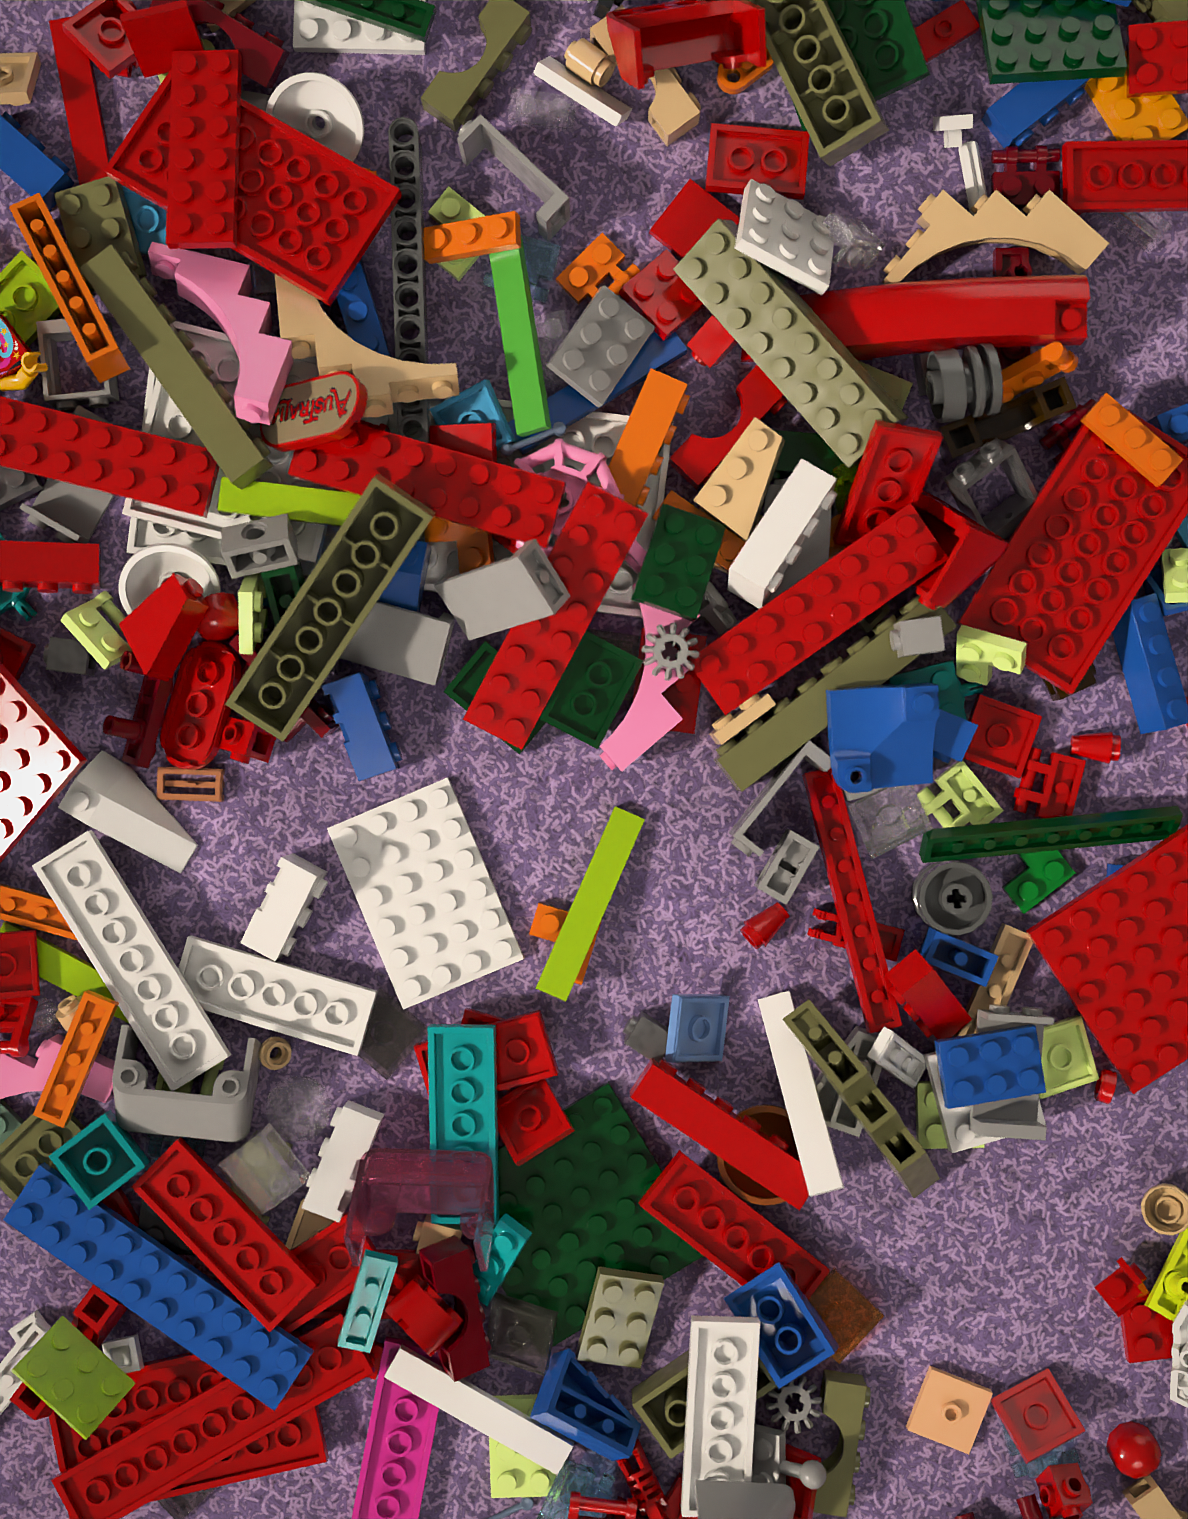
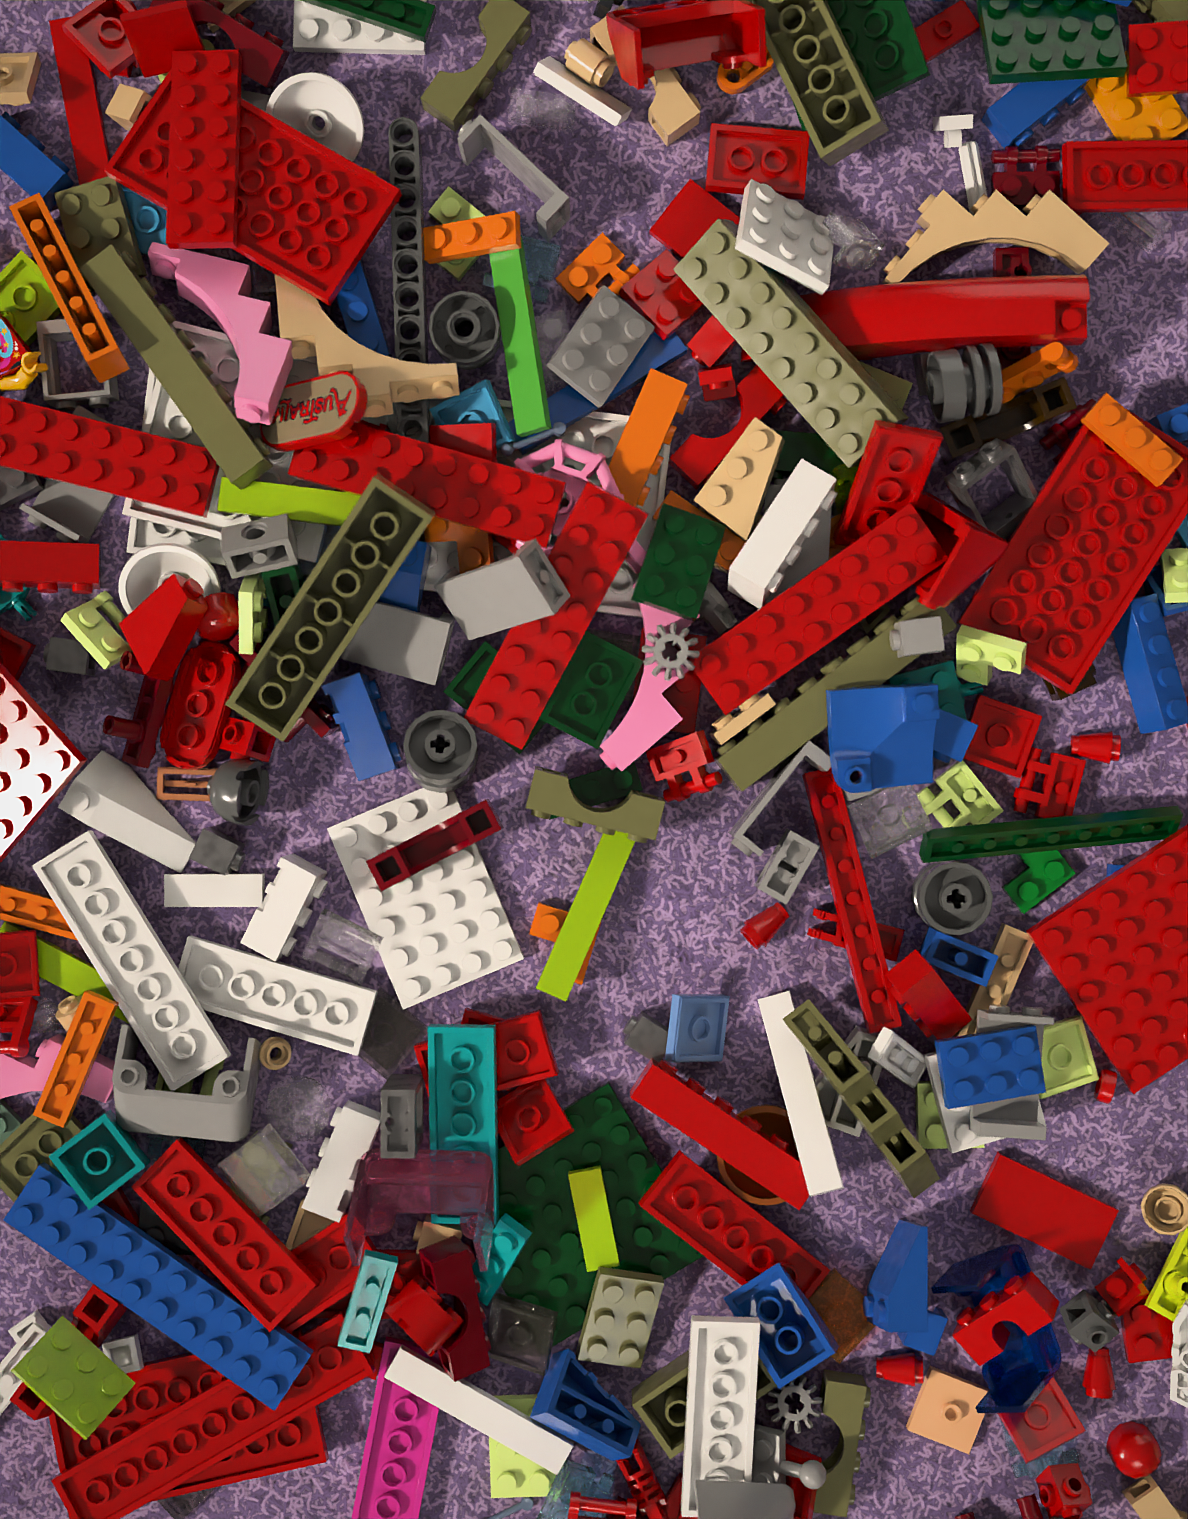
none -> tan brick [105,84,152,131]
none -> white tile [164,873,265,907]
none -> flat silver brick [189,827,246,875]
none -> dark grey cylinder [207,759,269,826]
none -> clear plate [302,908,384,986]
none -> dark red arch [366,798,504,891]
none -> flat silver window [380,1074,424,1158]
none -> dark grey wheel [403,710,478,793]
none -> dark grey wheel [429,291,501,370]
none -> olive arch [525,766,665,843]
none -> dark green plate [549,761,643,820]
none -> lime tile [568,1165,620,1272]
none -> red plate [645,730,723,802]
none -> red bracket [698,363,736,402]
none -> blue slope [863,1219,928,1333]
none -> red cone [876,1352,923,1387]
none -> blue panel [897,1307,948,1356]
none -> clear blue windscreen [931,1244,1061,1413]
none -> red arch [952,1271,1059,1366]
none -> red tile [970,1152,1119,1270]
none -> dark grey brick [1059,1289,1120,1352]
none -> red cone [1082,1347,1116,1399]

